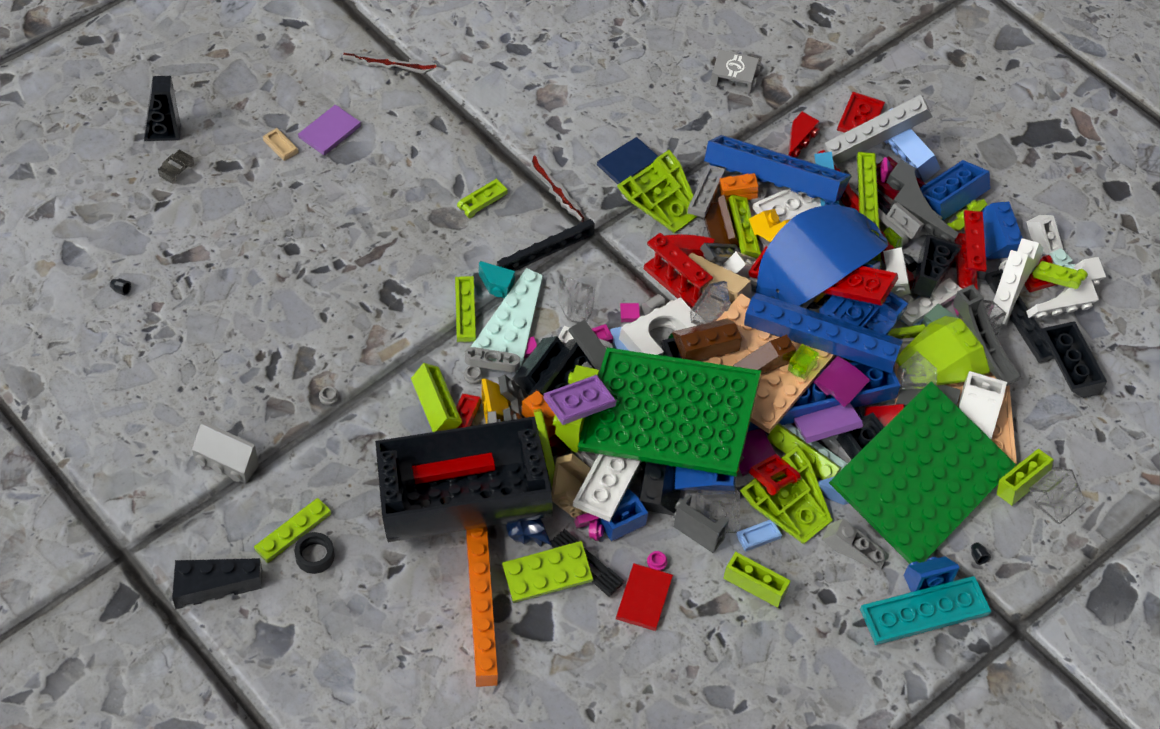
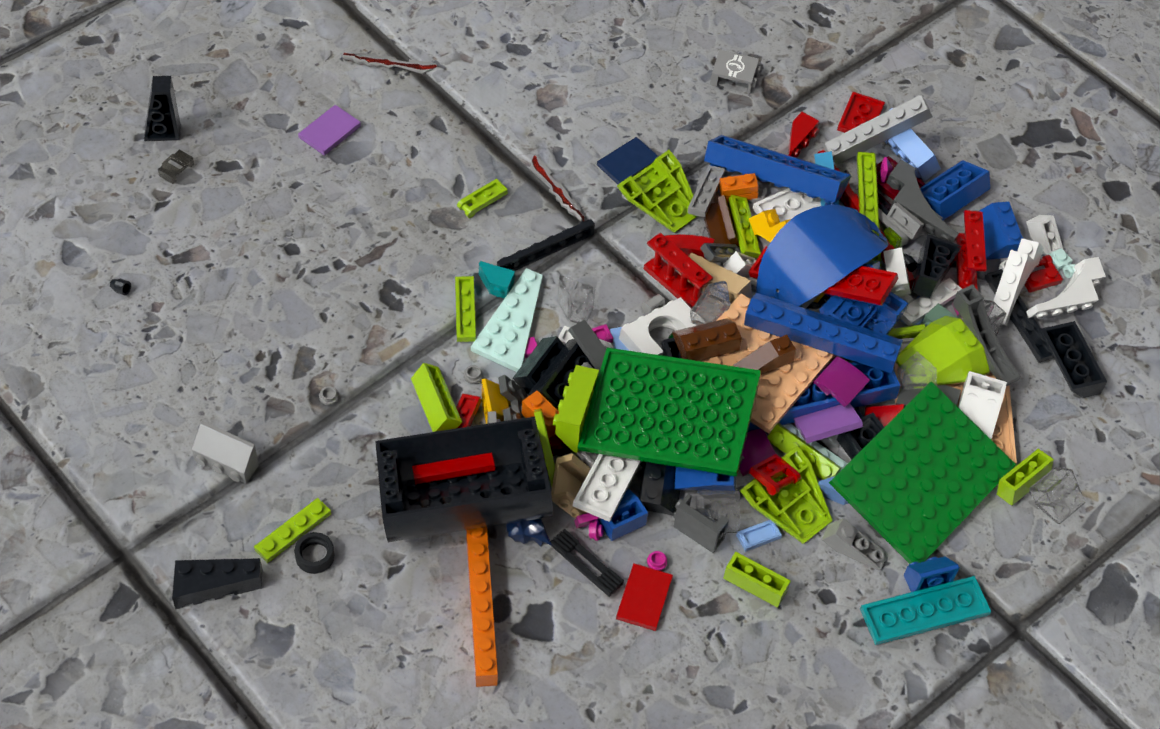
tan tile [263,128,299,161] -> none
light grey beam [465,347,520,372] -> none
lime plate [502,541,593,603] -> none
medium lavender tile [543,375,616,425] -> none
dark pink tile [620,303,640,322] -> none
clear neon green brick [788,344,819,380] -> none
lime plate [947,199,988,231] -> none
black hose [971,542,991,565] -> none
lime plate [1032,261,1088,289] -> none

